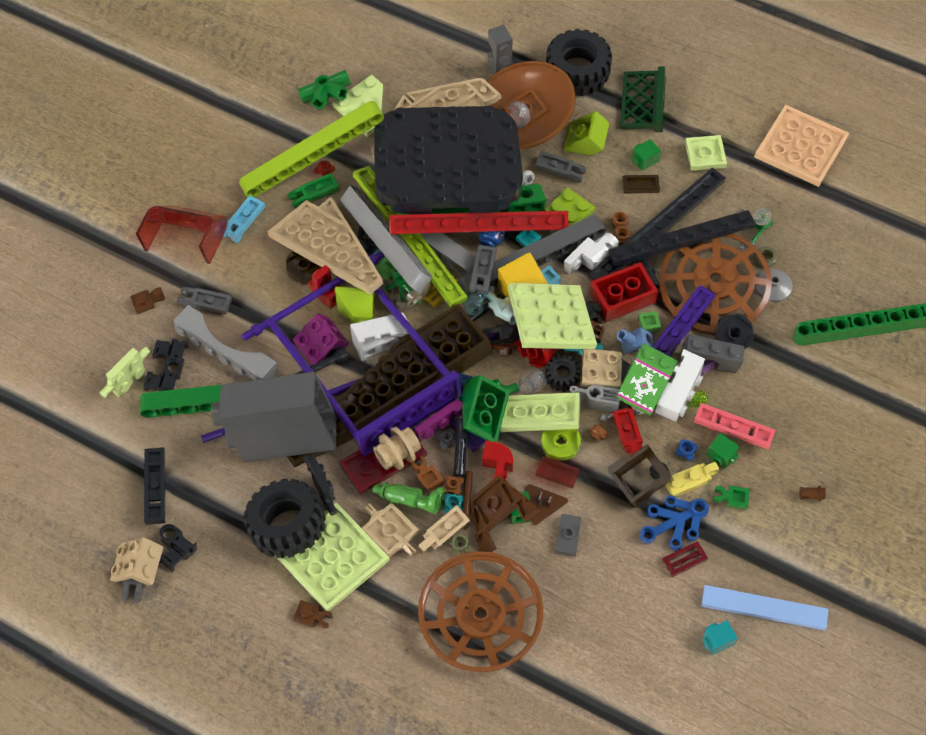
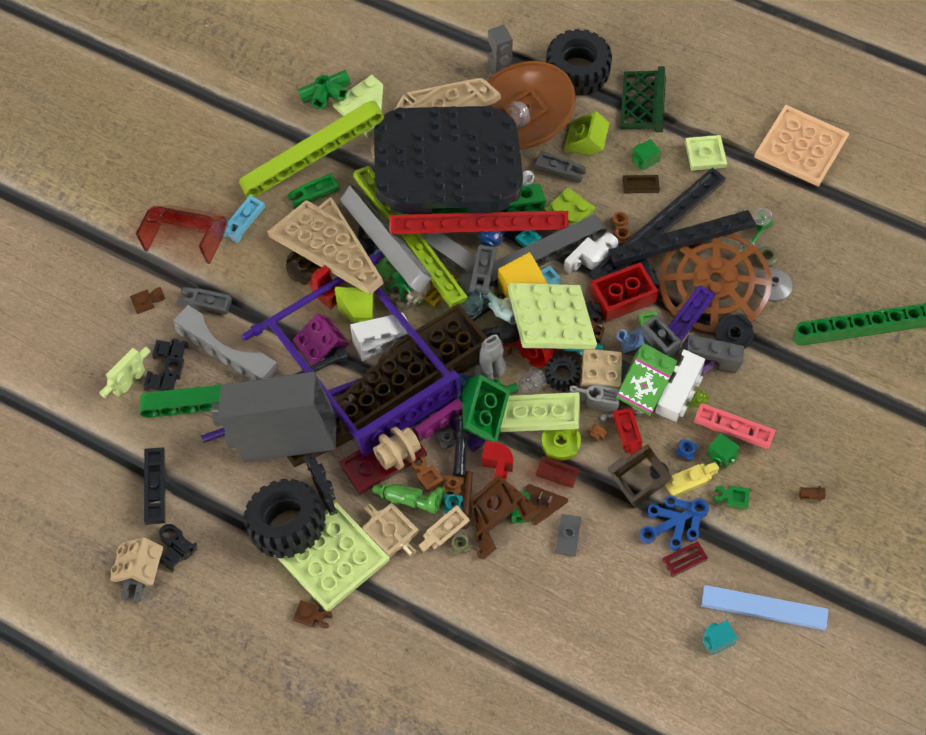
clear red plate [314,160,335,177] -> none
dark orange dish [418,551,543,673] -> none
none -> light grey piece [473,335,506,381]
none -> dark grey brick [641,315,682,358]

